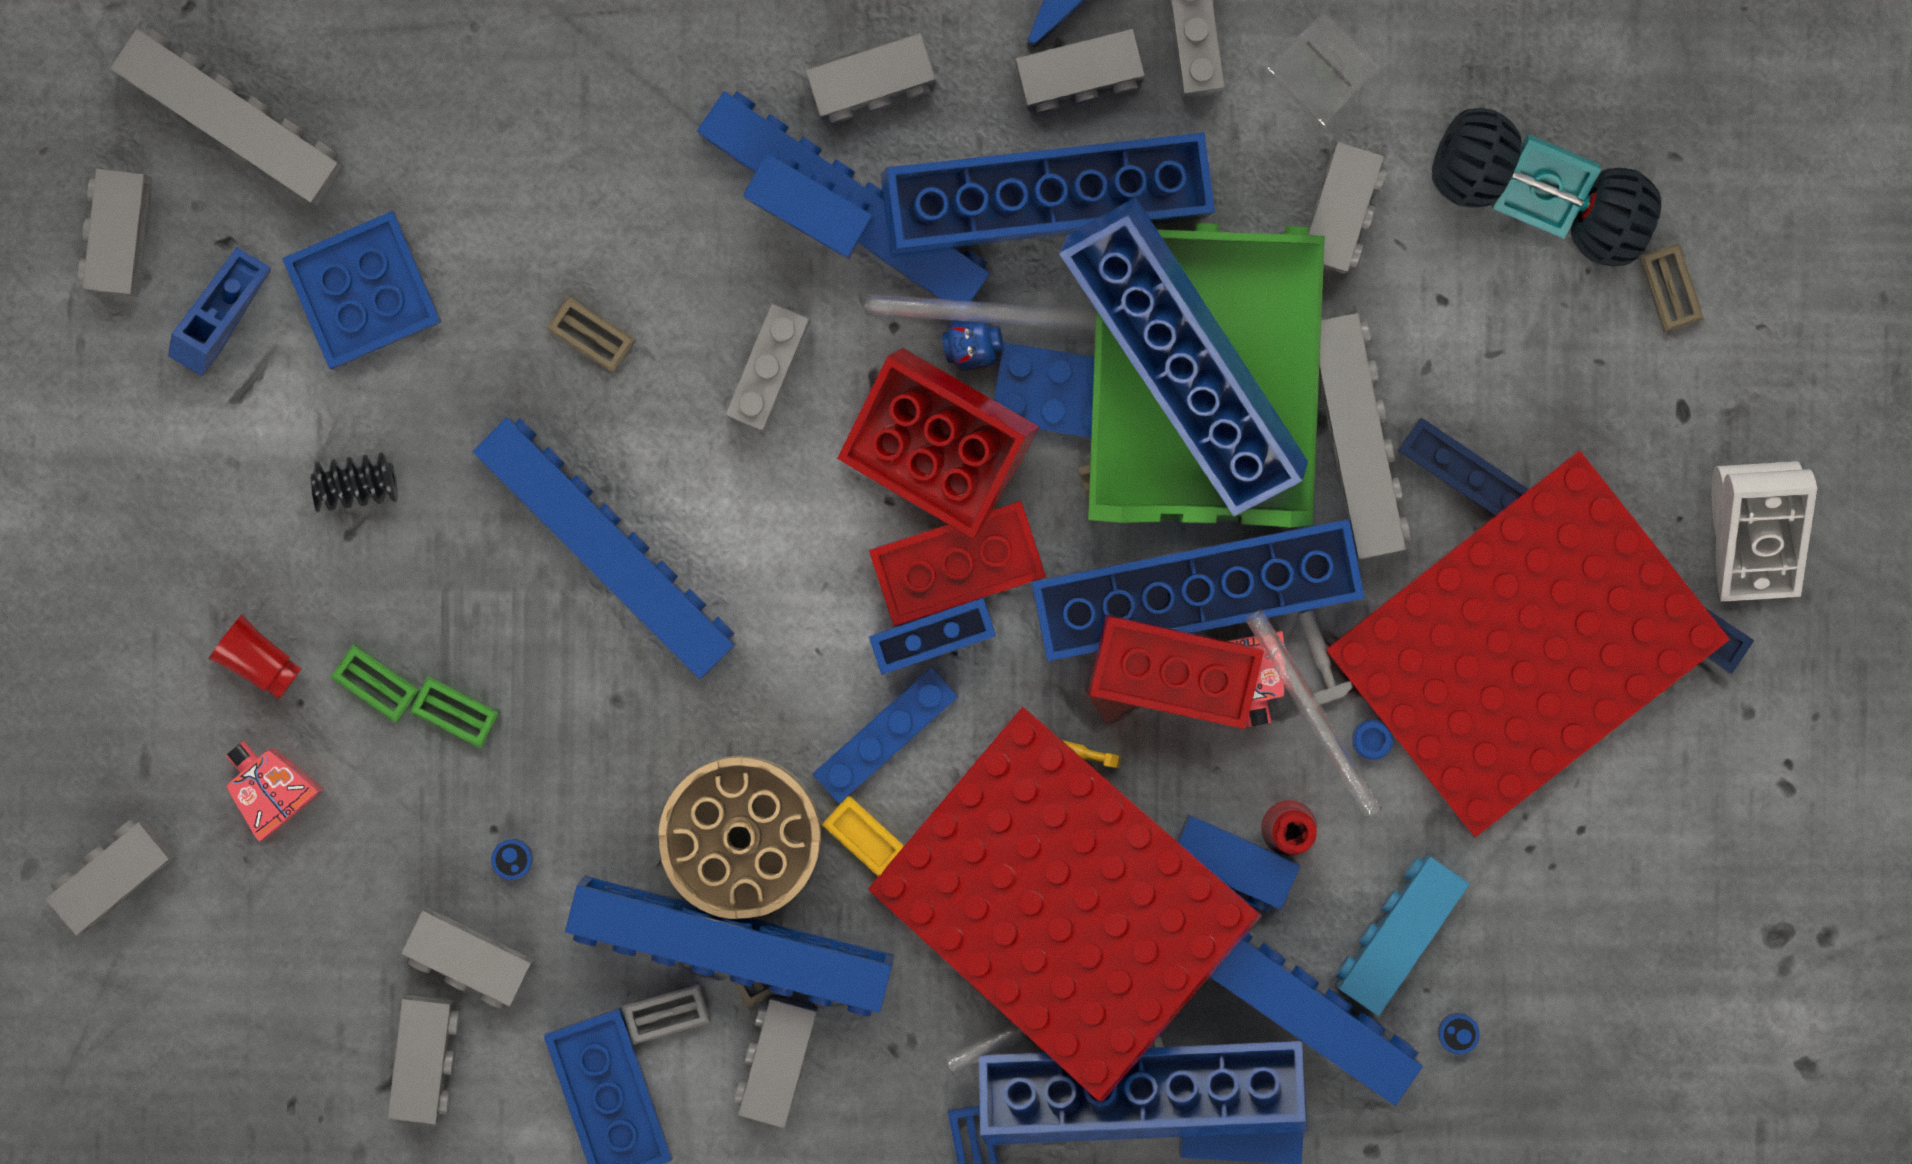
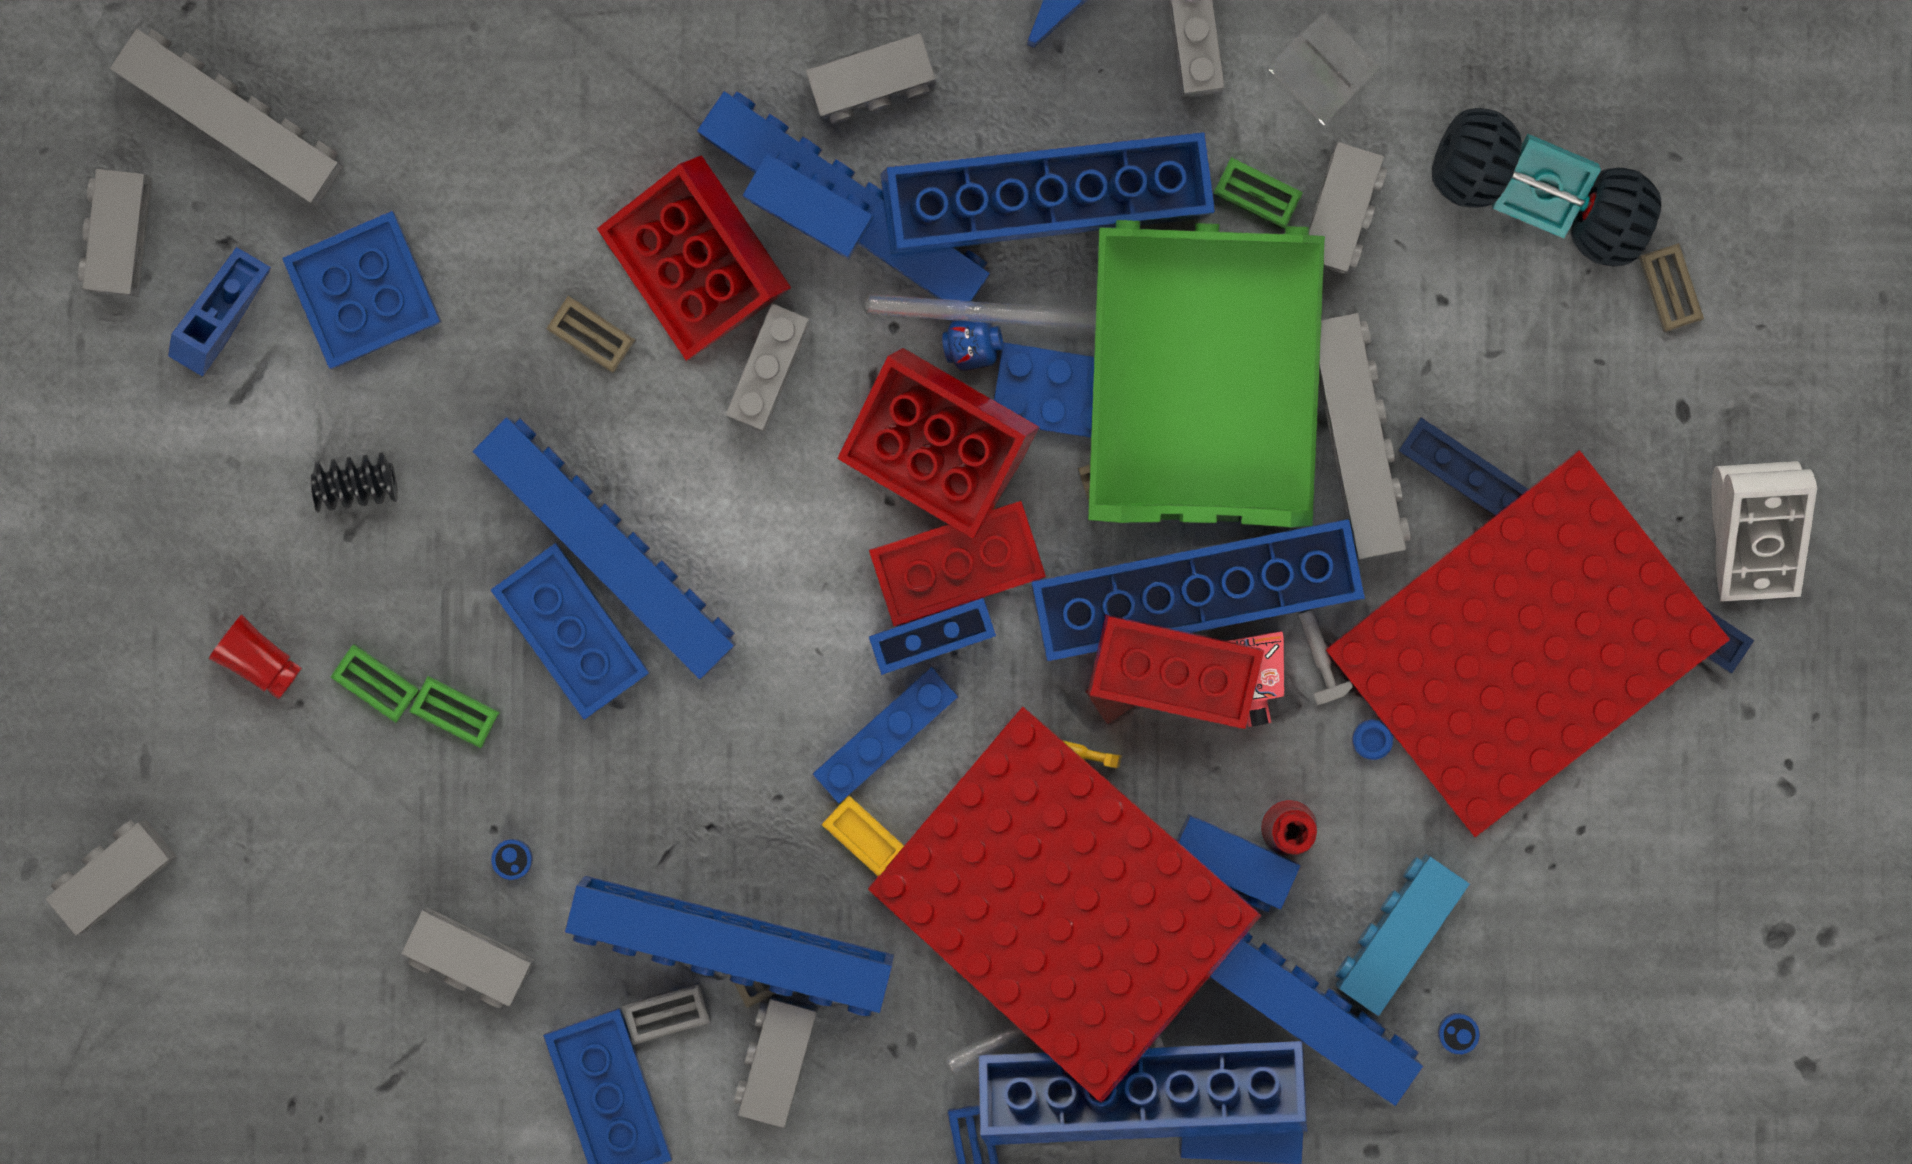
coral torso [226,741,324,842] -> none
light grey brick [388,995,460,1125] -> none
tan brick [658,755,821,919] -> none
light grey brick [1015,29,1145,114] -> none
blue brick [1059,197,1308,516] -> none
clear piece [1246,610,1382,818] -> none
none -> blue plate [491,543,650,720]
none -> red slope [597,155,791,361]
none -> bright green tile [1213,157,1303,229]

